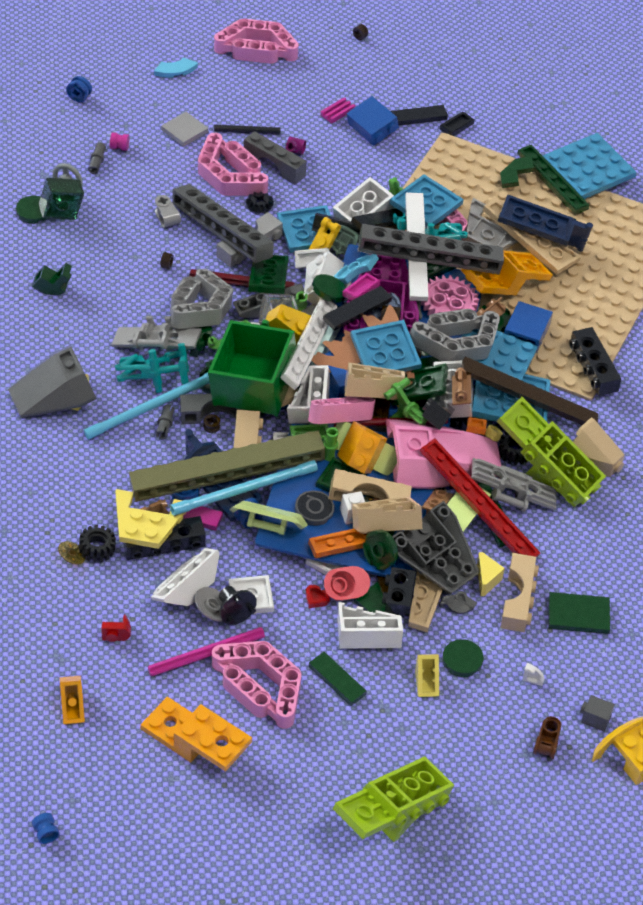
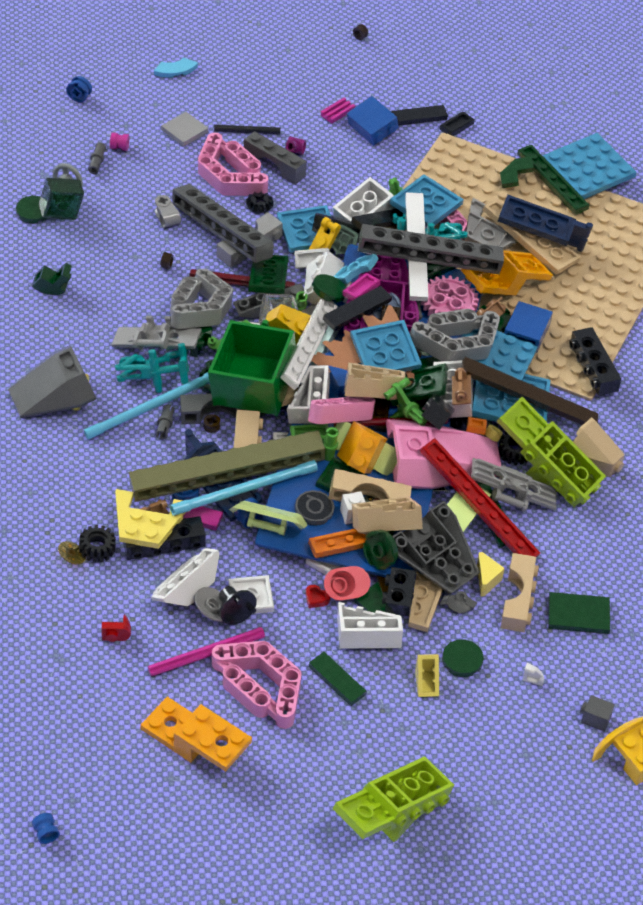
light orange slope [59,675,85,724] -> none
bright pink piece [214,19,298,64] -> none
medium nougat hinge [422,489,453,514] -> none
reddish brown piece [533,716,561,760] -> none

